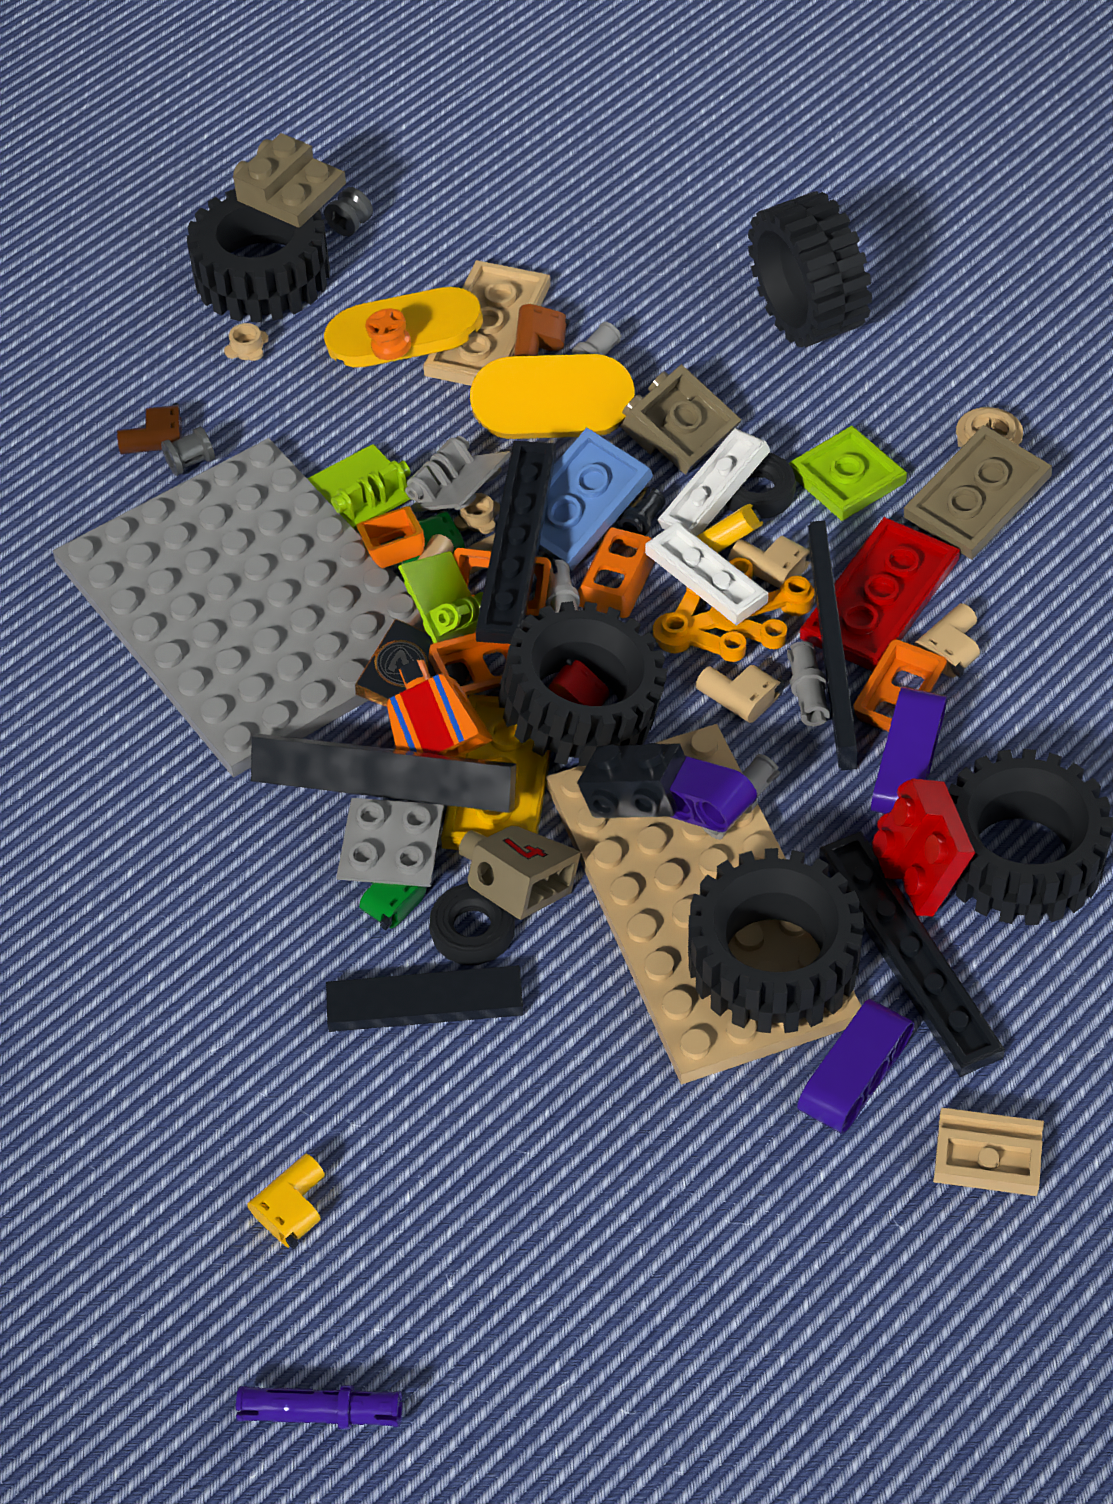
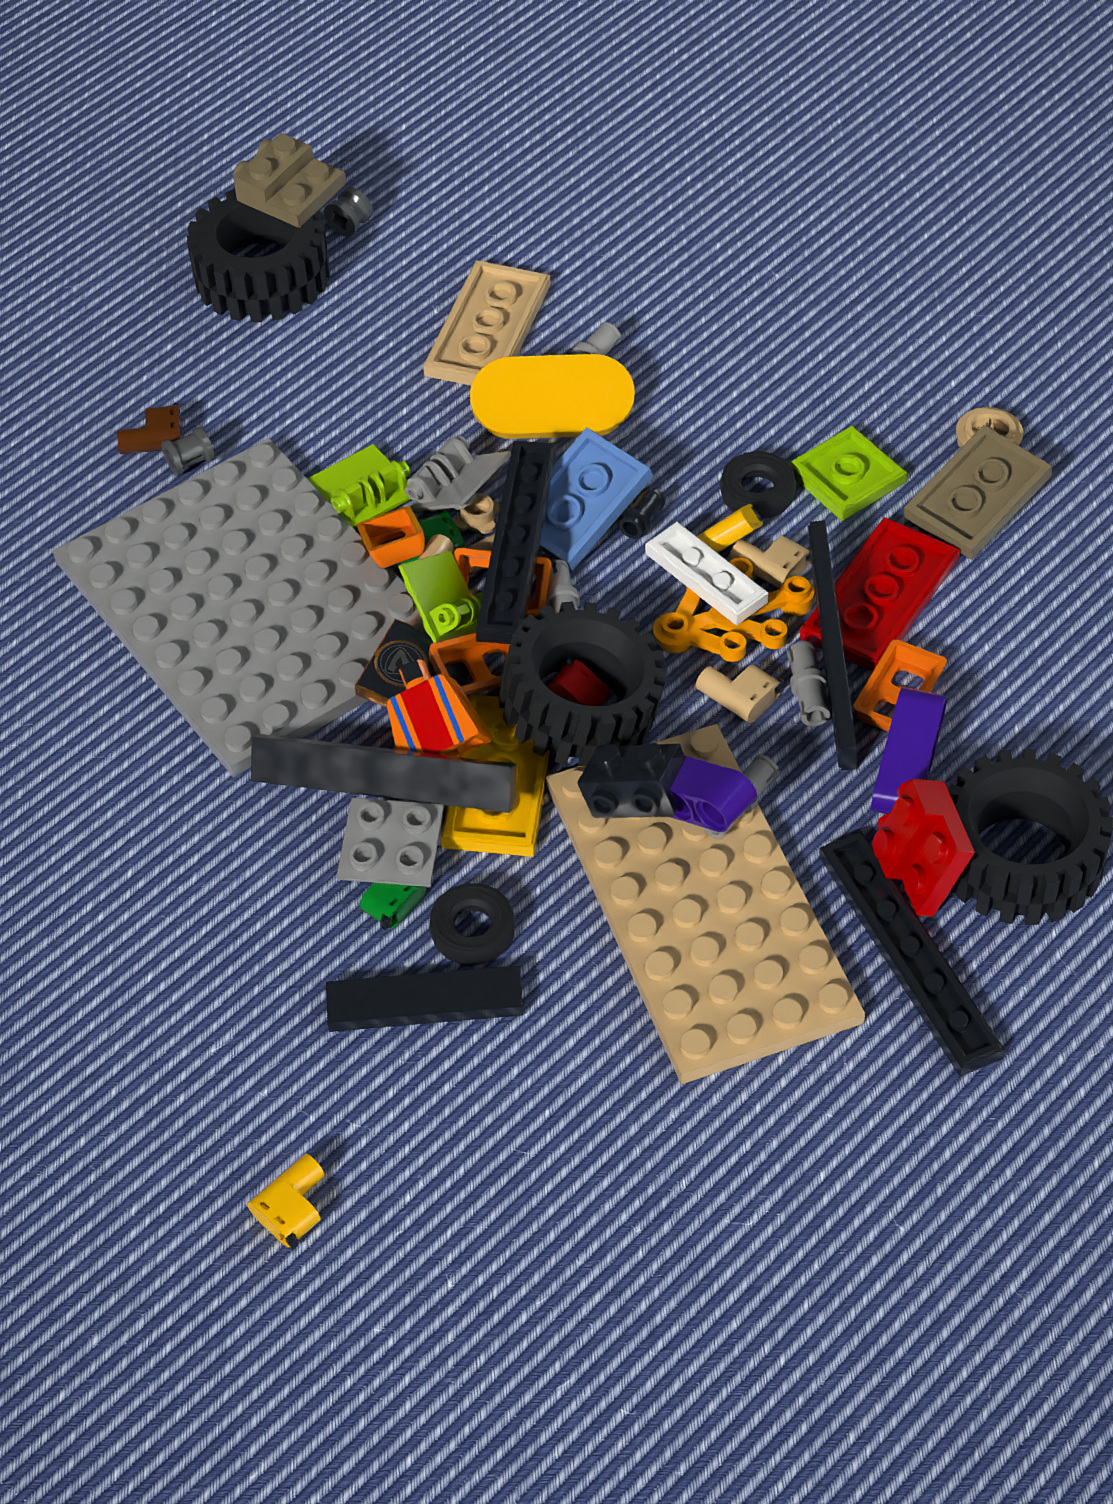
tan plate [224,323,269,361] -> none
dark purple pin [236,1385,403,1429] -> none
yellow tile [324,287,483,367] -> none
orange wheel [365,308,412,360] -> none
dark tan torso [459,826,581,920] -> none
dark orange piece [514,304,570,356] -> none
orange piece [578,527,655,618] -> none
dark tan plate [620,364,742,475] -> none
white tile [657,428,770,536] -> none
black tyre [688,848,864,1033] -> none
black tyre [748,191,872,348] -> none
dark purple beam [797,998,914,1134] -> none
tan piece [914,603,980,678] -> none
tan plate [933,1107,1044,1196] -> none

